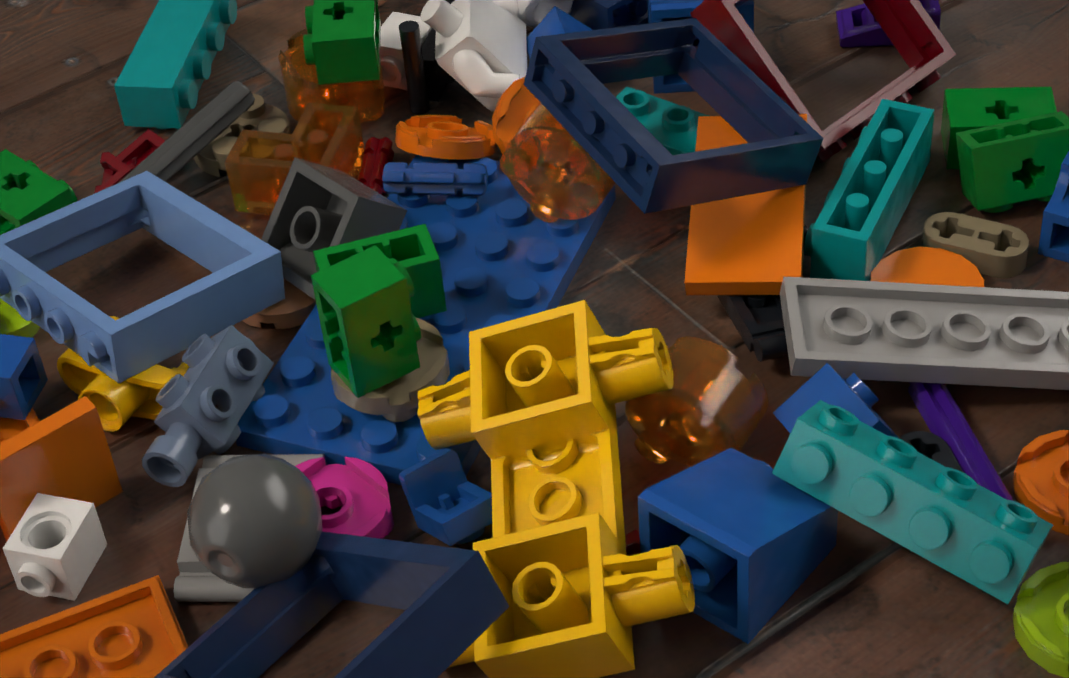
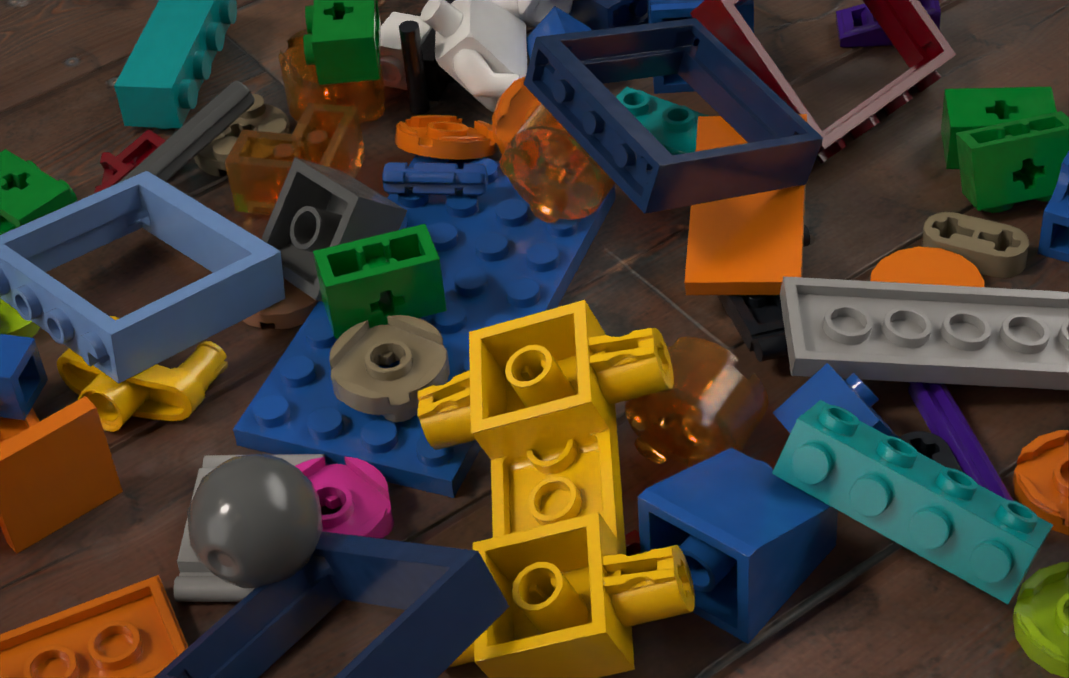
white brick [3,493,107,601] -> none
sand blue brick [142,325,274,487] -> none
green brick [311,245,422,398] -> none
dark red axle [358,136,394,196] -> none
blue bracket [399,448,492,546] -> none
teal brick [804,99,935,281] -> none

